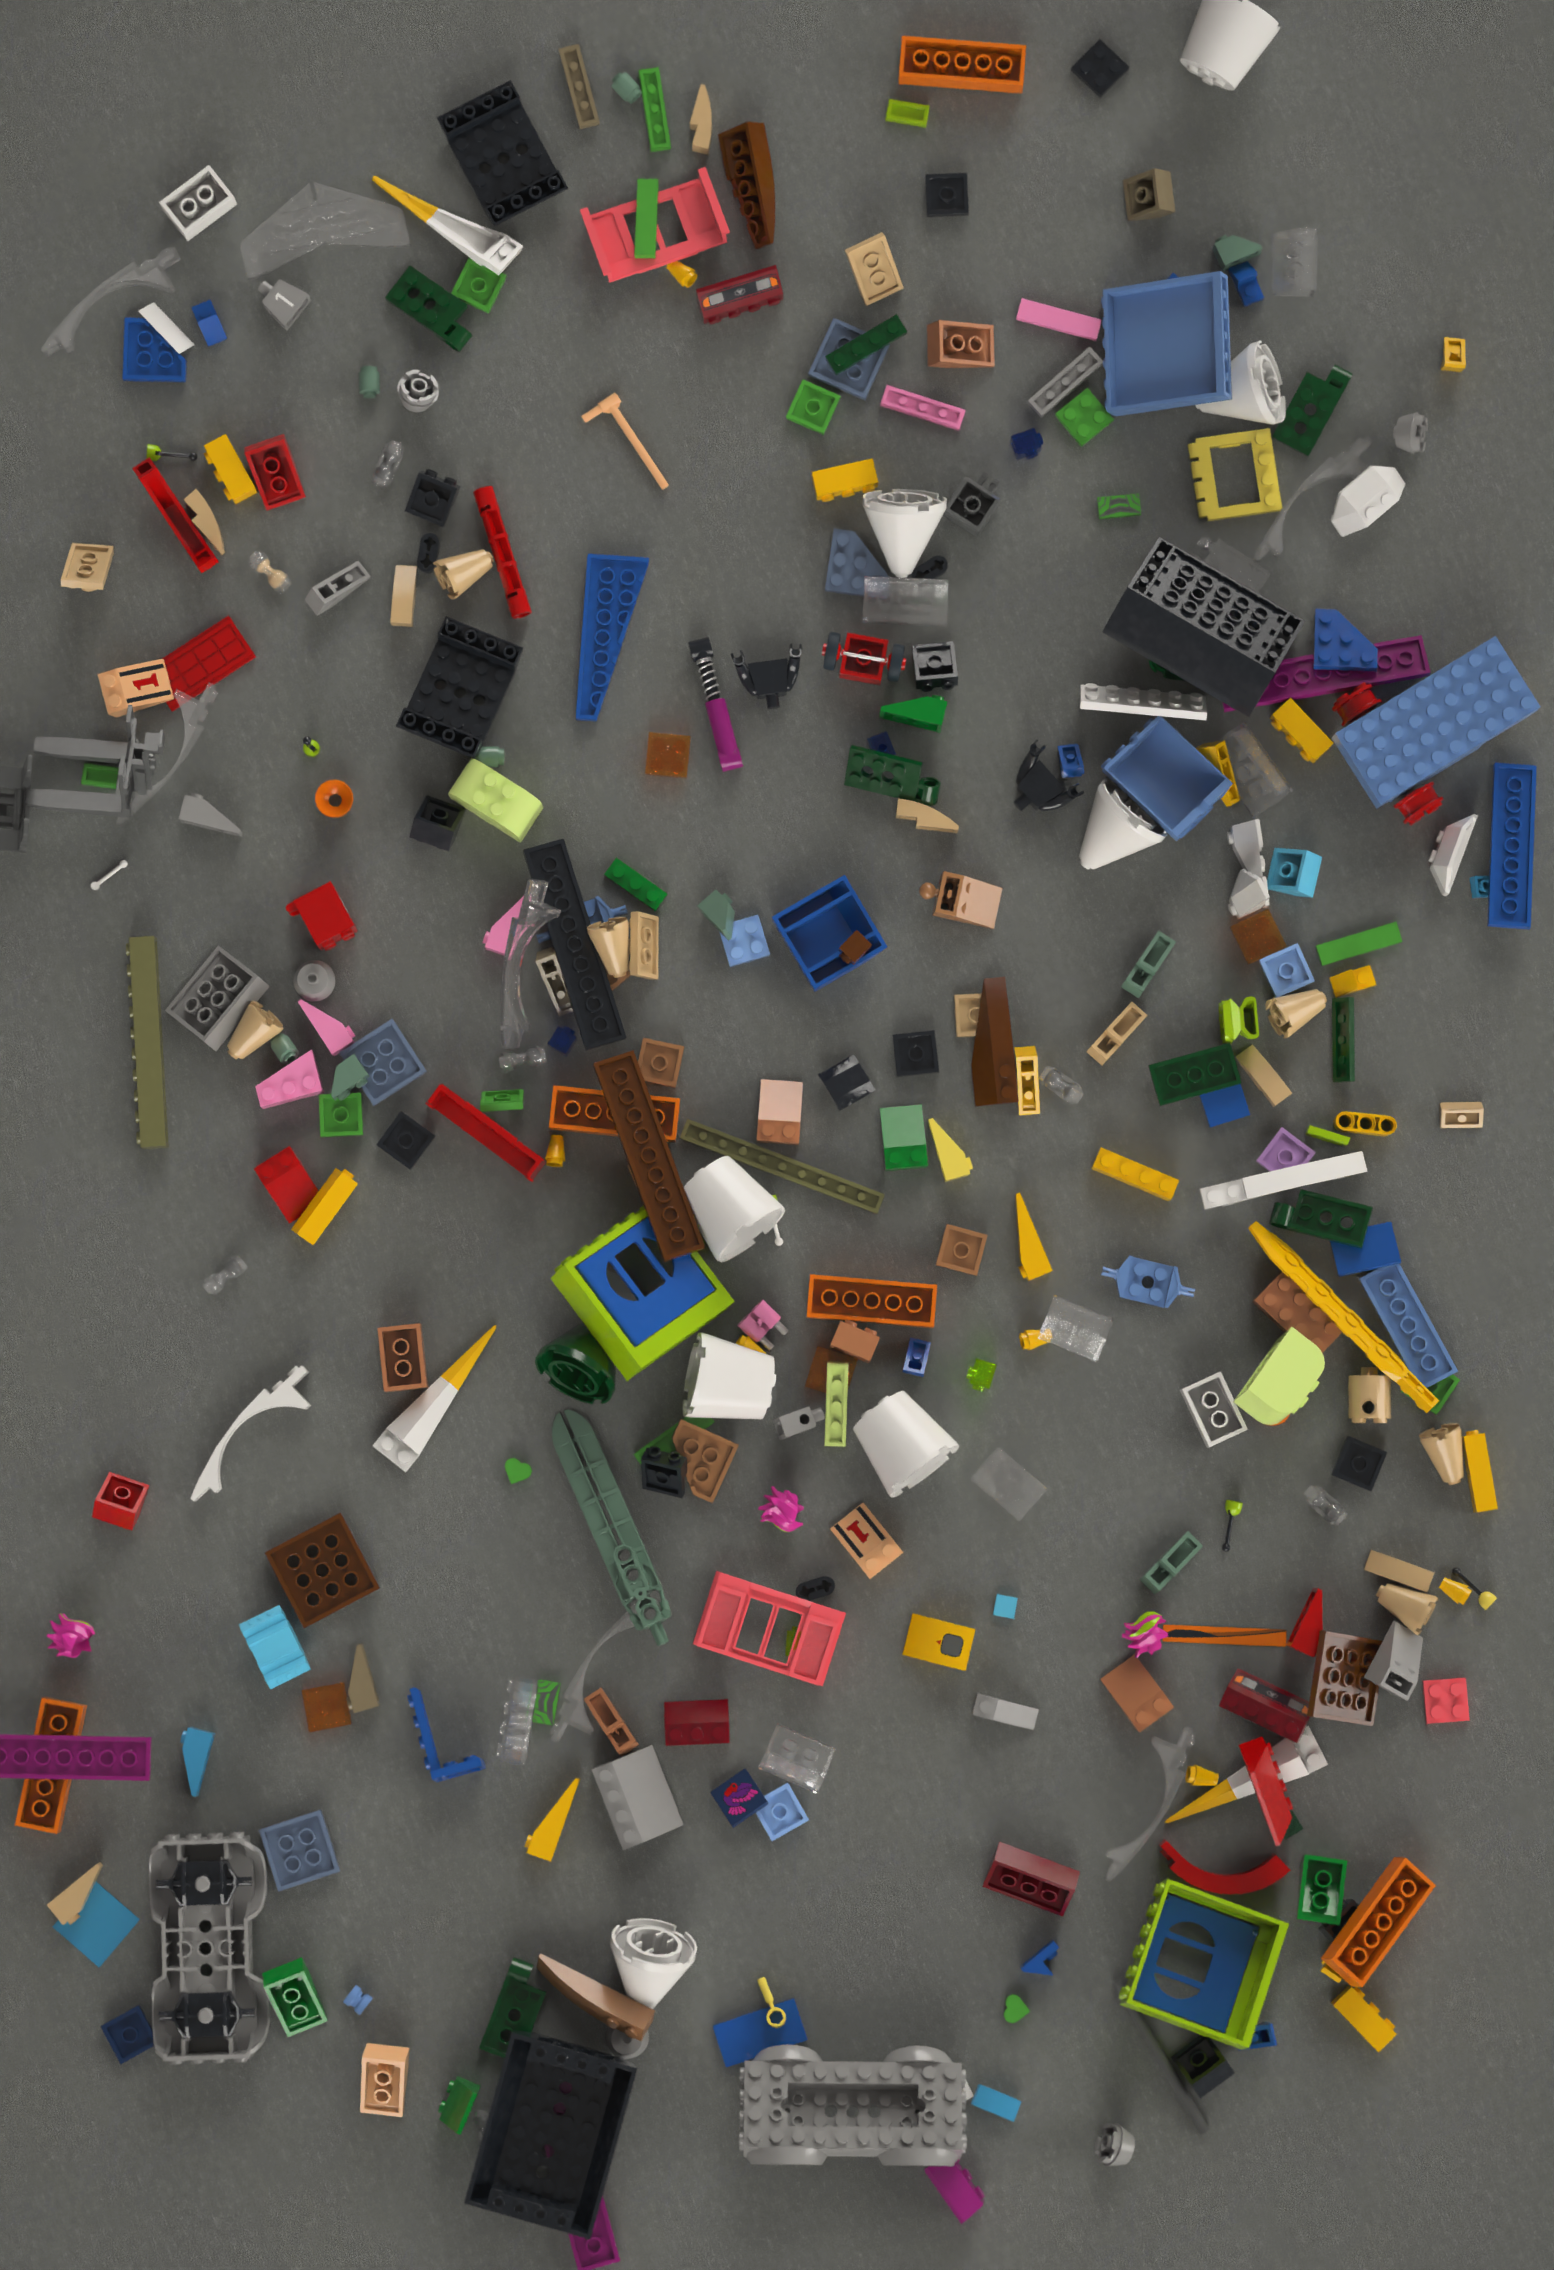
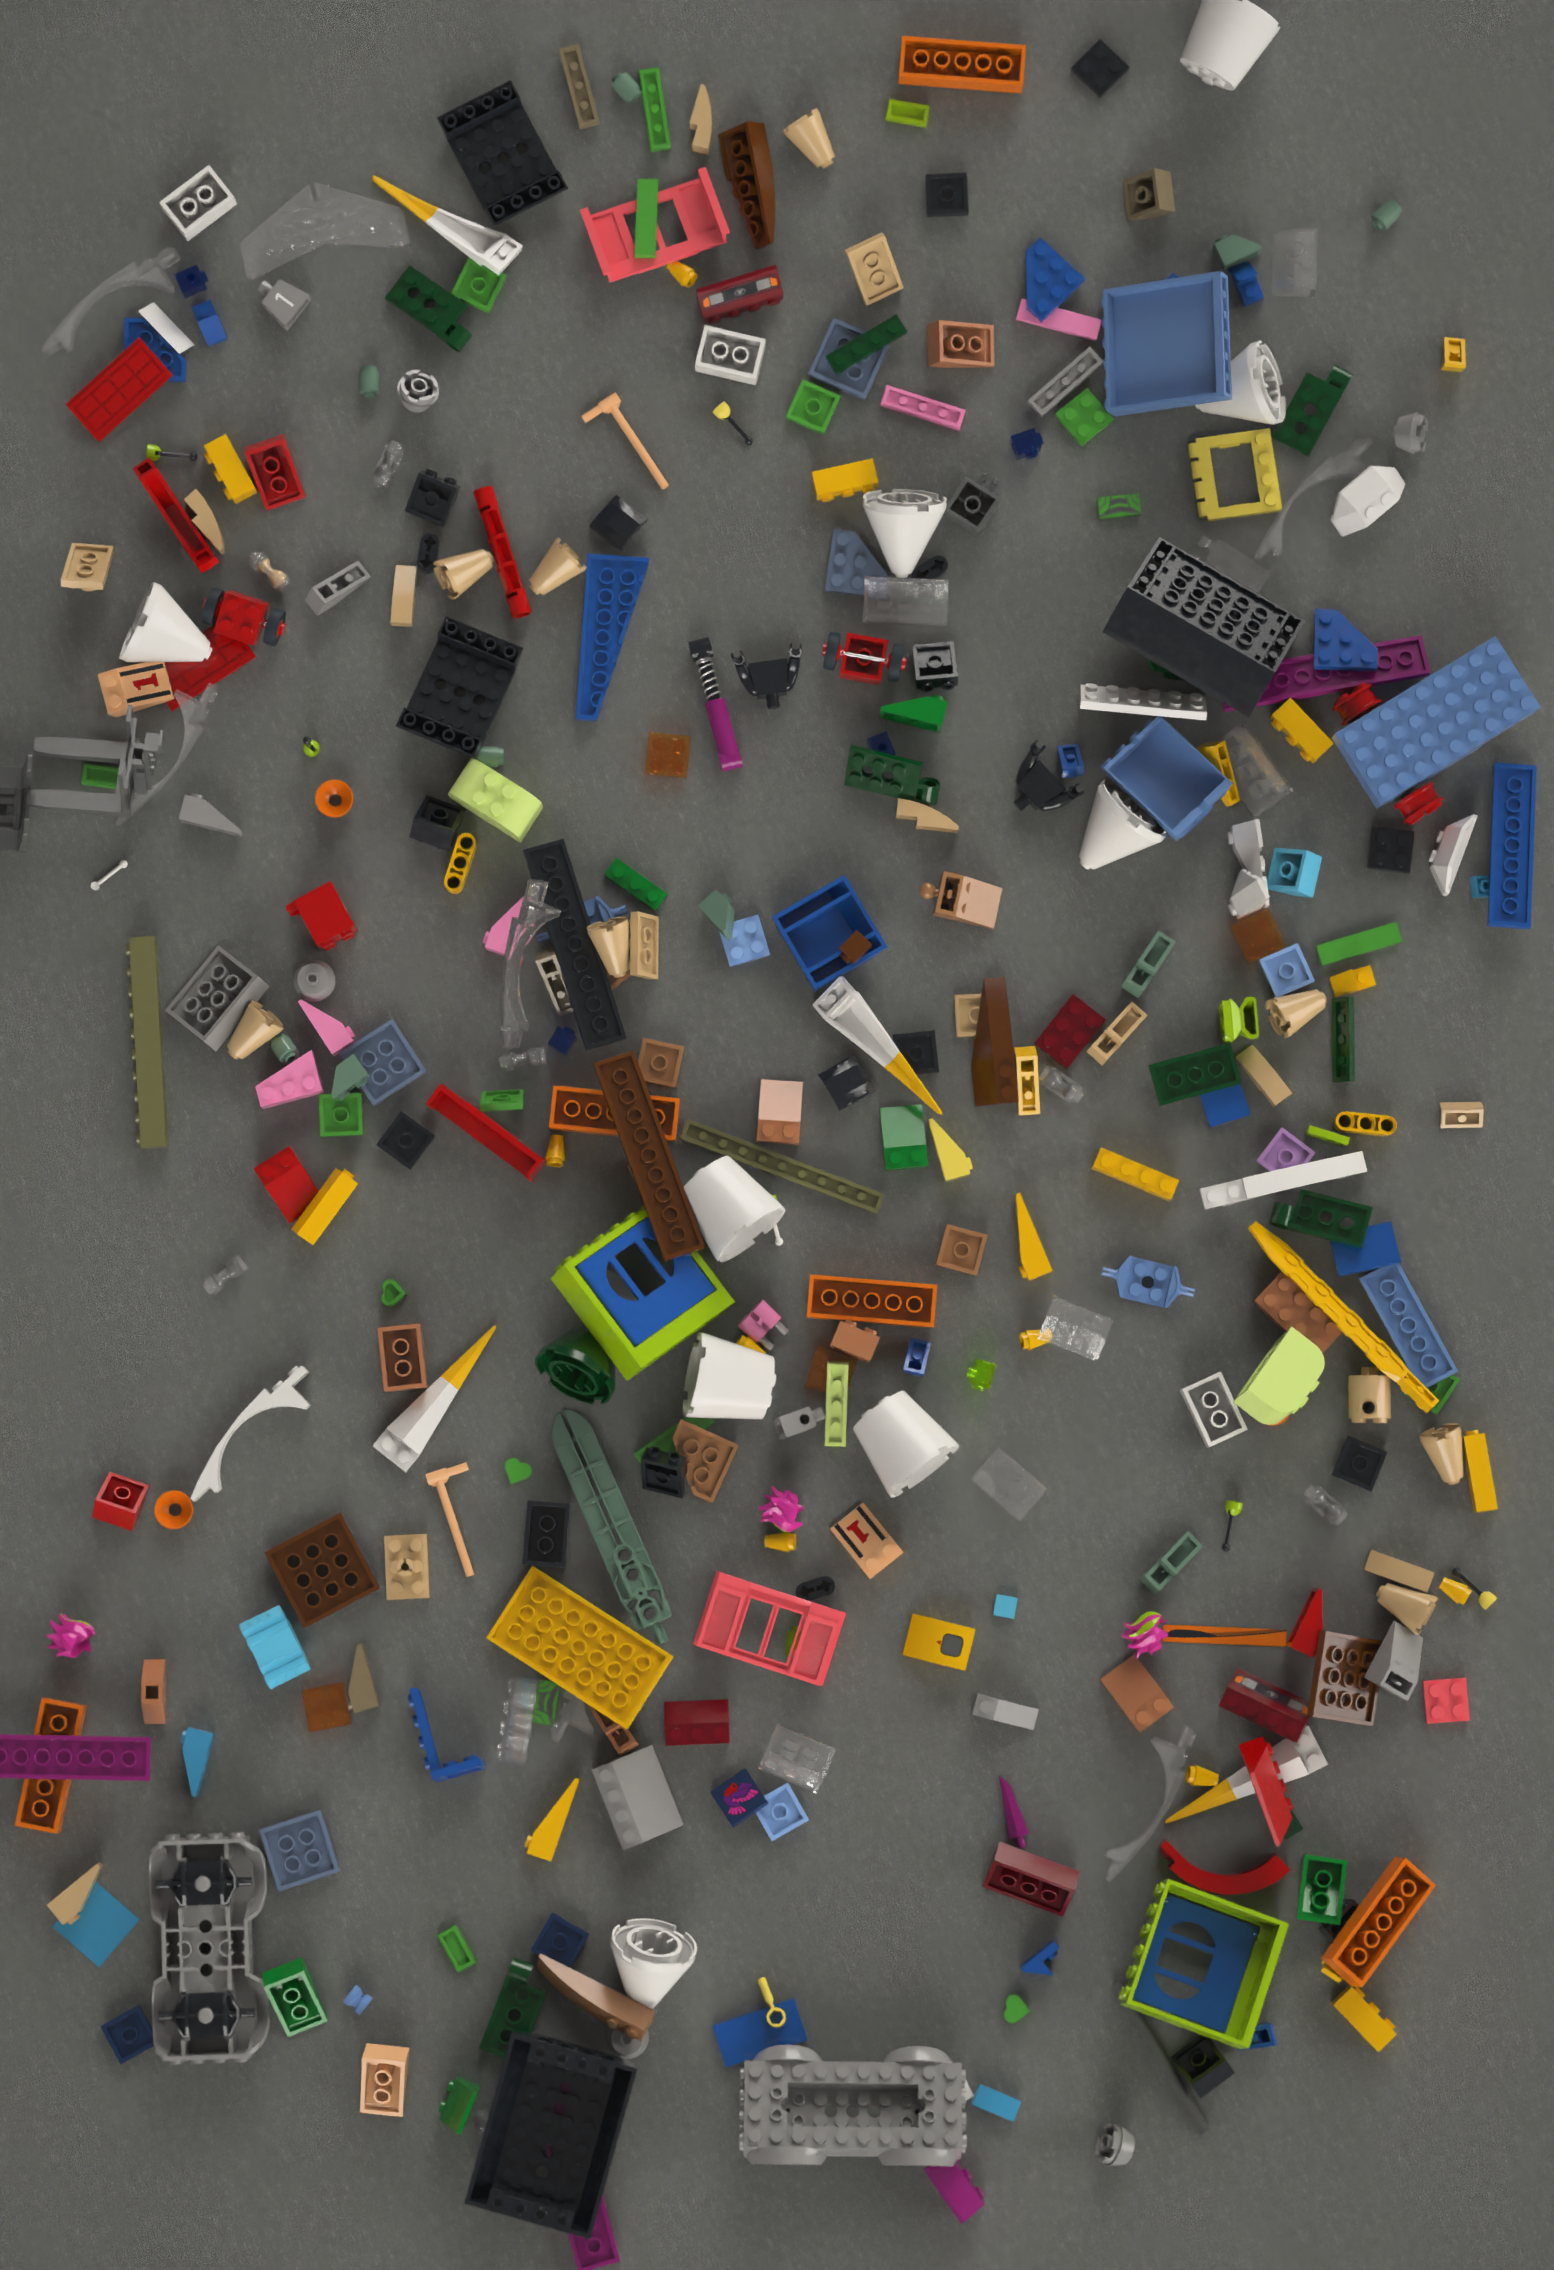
none -> red piece [65,337,173,442]
none -> white cone [119,582,213,662]
none -> nougat slope [141,1659,166,1724]
none -> orange piece [154,1490,193,1529]
none -> clear blue brick [174,265,209,299]
none -> red brick [202,587,286,646]
none -> bright green tile [381,1279,407,1307]
none -> tan plate [384,1534,430,1600]
none -> light nougat bar [425,1462,475,1577]
none -> bright green tile [437,1924,477,1973]
none -> yellow beam [444,833,477,894]
none -> yellow plate [486,1566,674,1730]
none -> black brick [522,1500,571,1568]
none -> tan cone [529,538,587,595]
none -> dark blue plate [531,1912,589,1968]
none -> black slope [589,495,648,552]
none -> white brick [695,325,766,385]
none -> hinge [712,401,753,445]
none -> yellow cone [764,1532,796,1553]
none -> tan cone [782,108,835,169]
none -> white plate [812,976,942,1114]
none -> magenta bar [999,1775,1030,1848]
none -> blue plate [1025,237,1085,323]
none -> dark red plate [1034,994,1106,1070]
none -> black plate [1367,826,1415,874]
none -> sand green brick [1371,199,1402,231]

